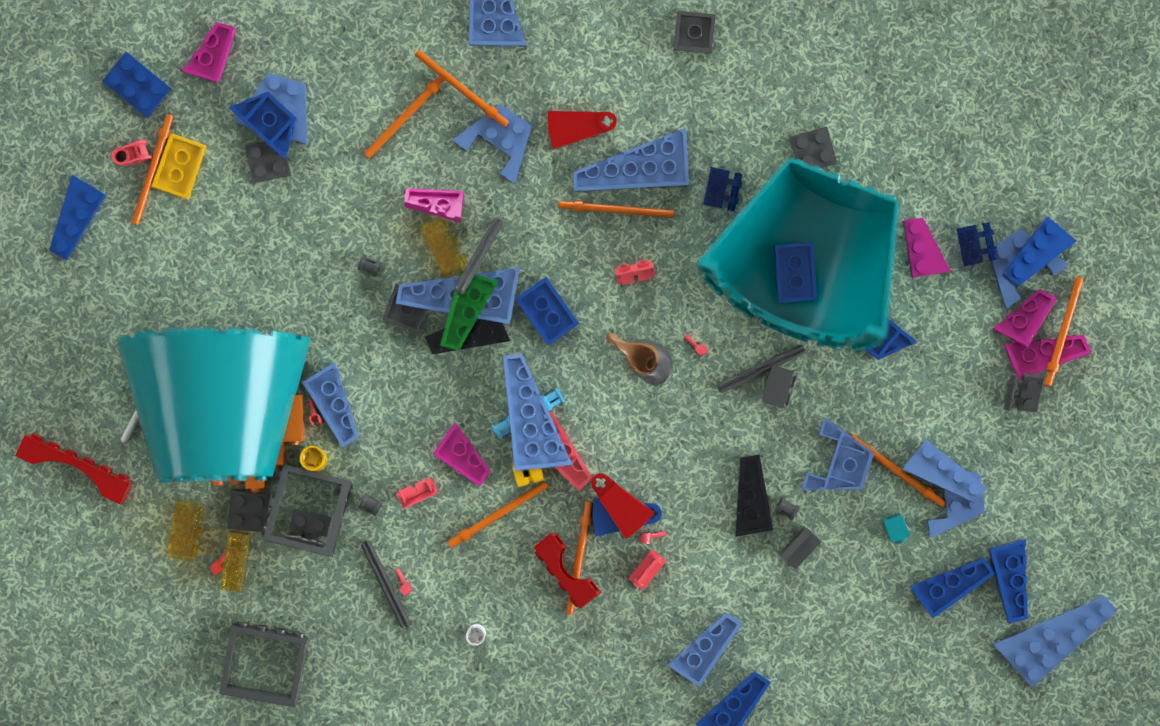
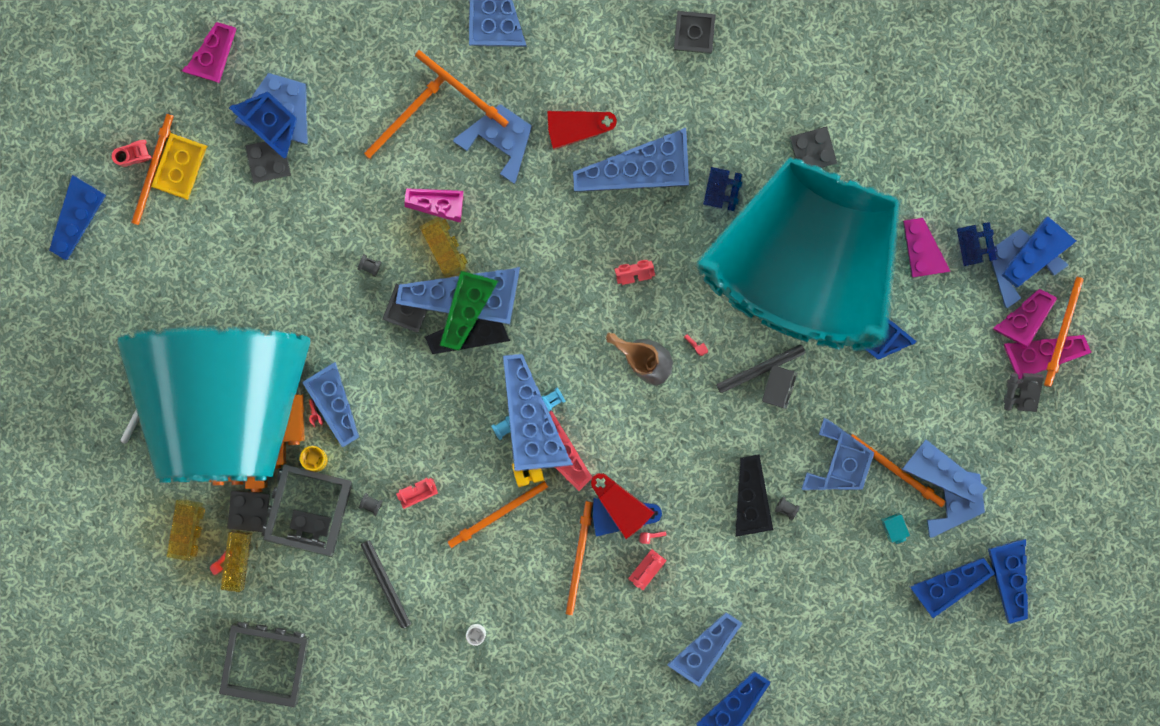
red arch [15,433,134,504] -> none
blue plate [102,52,172,118] -> none
coral hand [395,568,412,596] -> none
dark pink wing [433,422,491,486] -> none
dark grey axle [455,218,503,294] -> none
blue plate [515,277,579,346] -> none
red arch [533,532,602,609] -> none
orange bar [559,200,674,218] -> none
blue plate [773,242,817,303] -> none
dark grey panel [779,526,821,569] -> none
medium blue wing [993,596,1118,687] -> none

